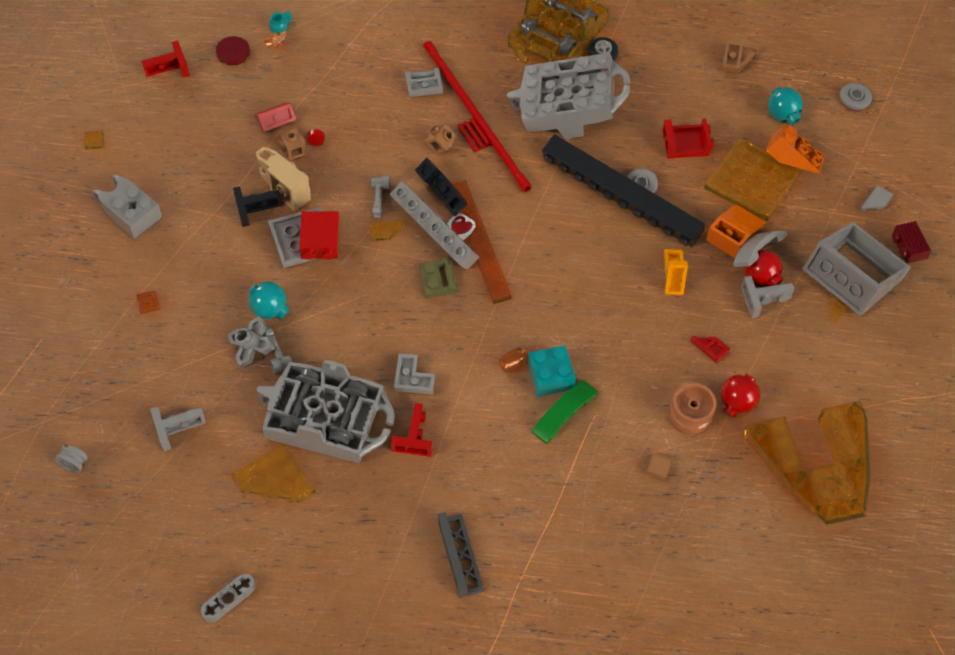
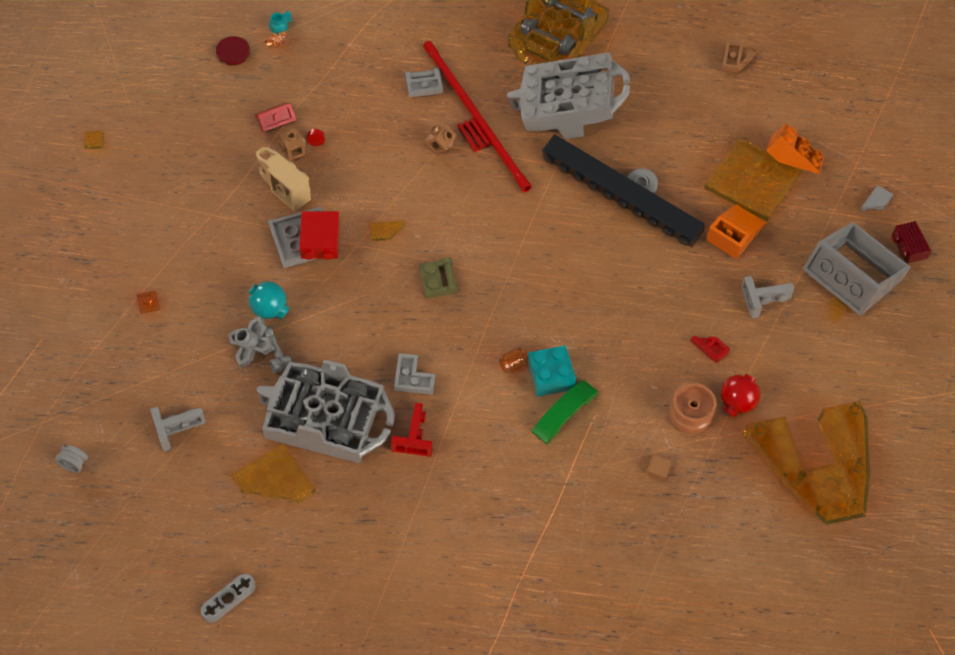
light grey brick [92,175,162,239] -> none
red bracket [142,40,190,78] -> none
black bracket [233,186,282,227] -> none
light grey brick [371,175,391,218] -> none
light grey brick [390,181,479,270] -> none
black slope [415,157,468,217] -> none
dark grey fence [438,512,484,598] -> none
sticker [447,213,476,240] -> none
clear orange tile [452,180,512,304] -> none
wheel [588,37,618,61] -> none
red panel [662,118,714,158] -> none
light orange bracket [663,249,688,295] -> none
light grey slope [733,231,788,267] -> none
red brick [744,250,784,287] -> none
teal brick [768,87,803,126] -> none
light grey wheel [840,83,872,110] -> none

